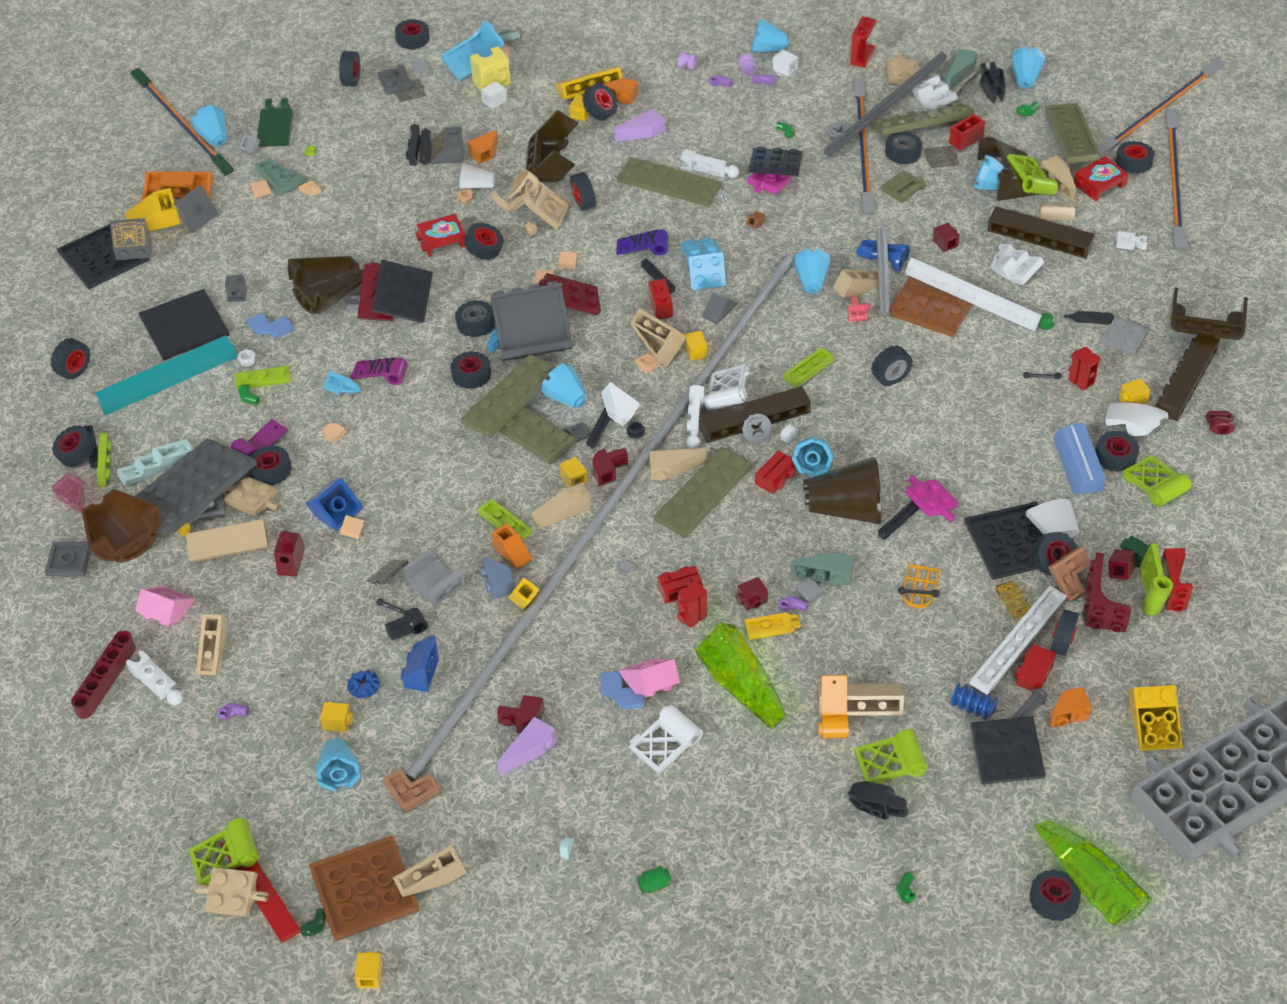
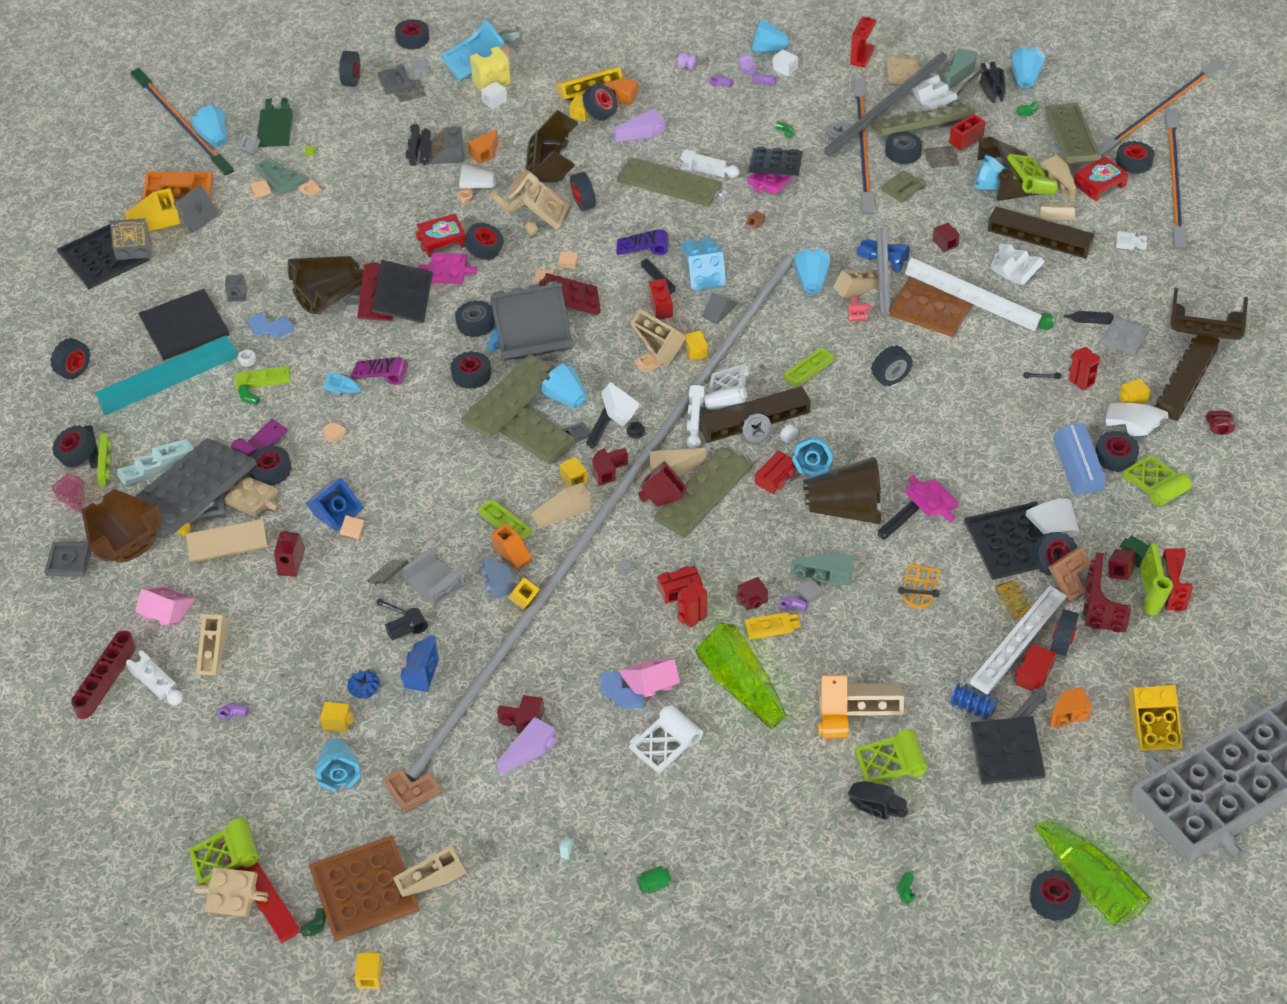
none -> dark pink plate [418,253,477,284]
none -> dark red torso [638,461,687,507]

